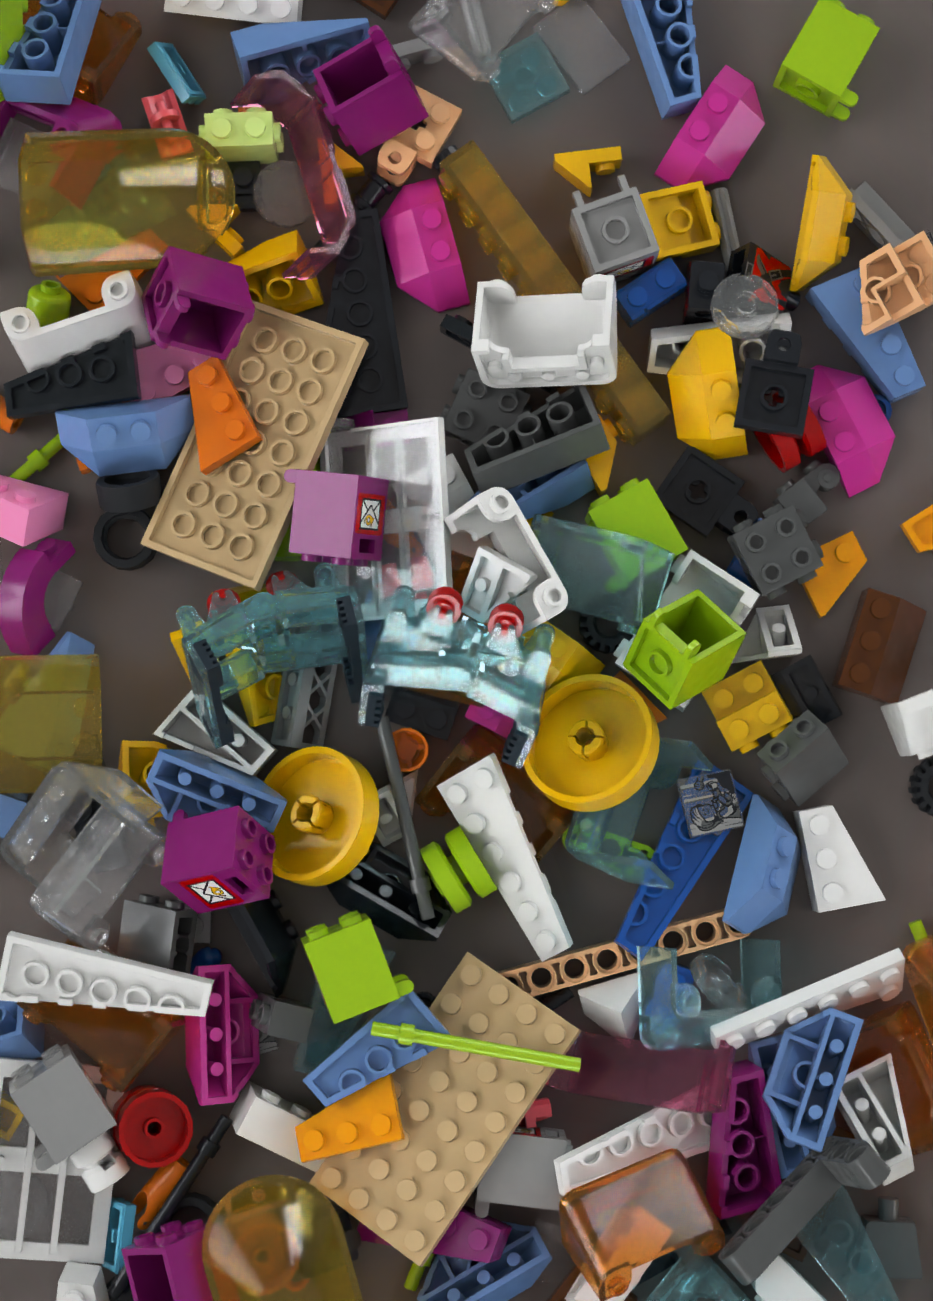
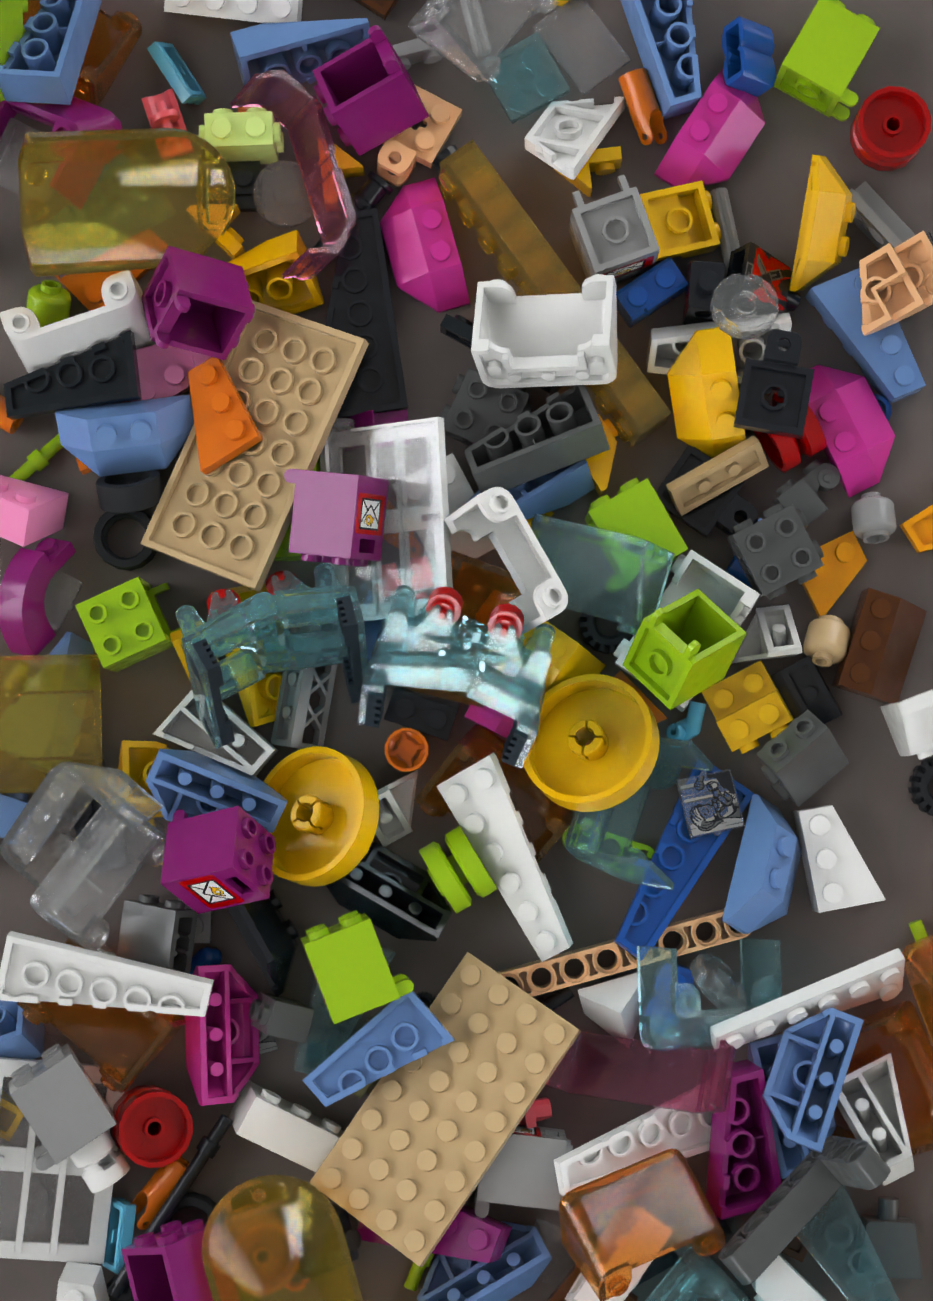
light orange wing [295,1073,405,1163] -> none
lime bar [370,1021,581,1072] -> none
dark grey bar [377,716,435,920] -> none
white wing [461,546,538,624] -> none
none -> lime container [75,577,187,672]
none -> white wing [524,96,625,180]
none -> orange piece [618,68,667,145]
none -> tan plate [666,435,769,516]
none -> medium azure arm [666,701,706,744]
none -> blue brick [722,16,776,97]
none -> tan head [803,615,851,667]
none -> red wheel [850,86,931,171]
none -> light grey head [851,492,897,544]

